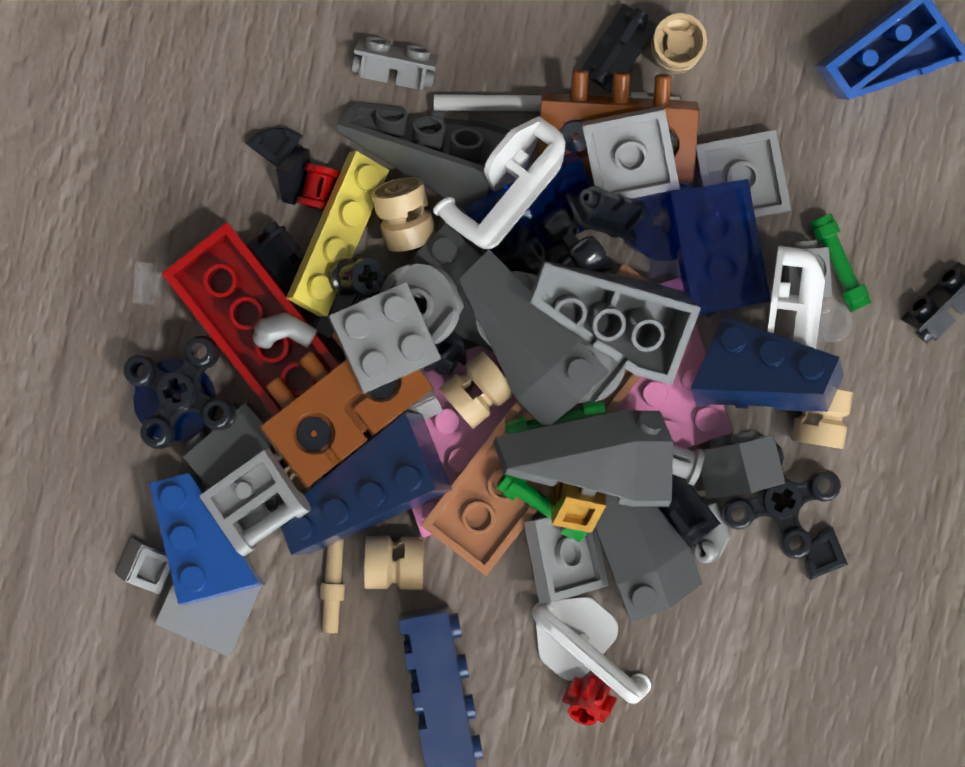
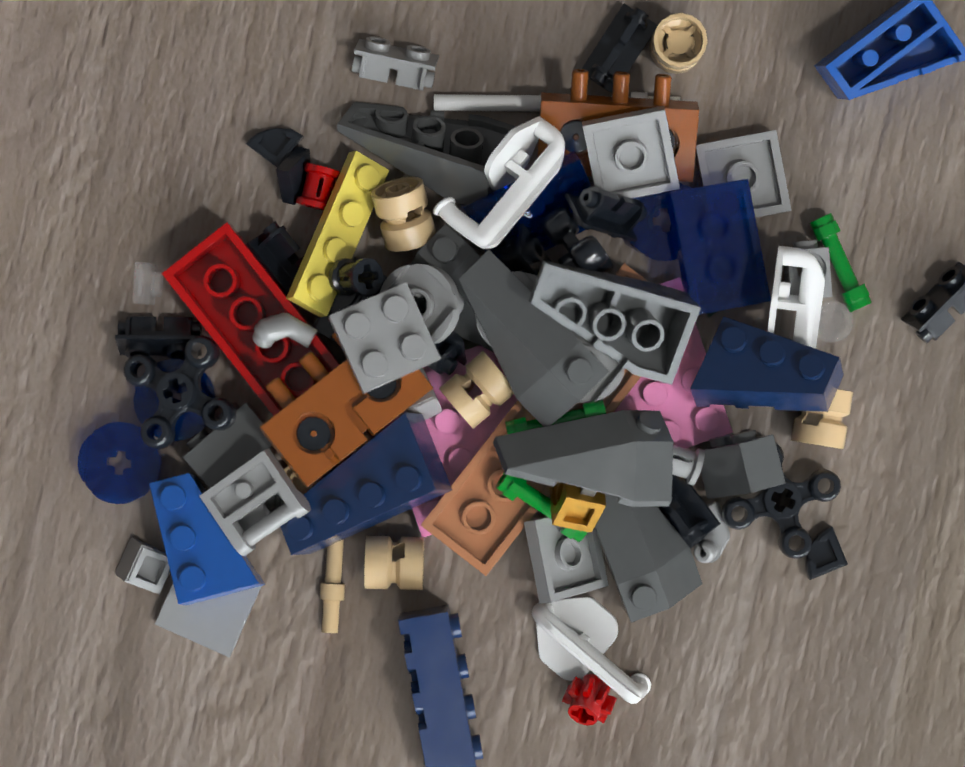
none -> clear blue plate [78,422,162,504]
none -> black hinge [115,316,202,360]

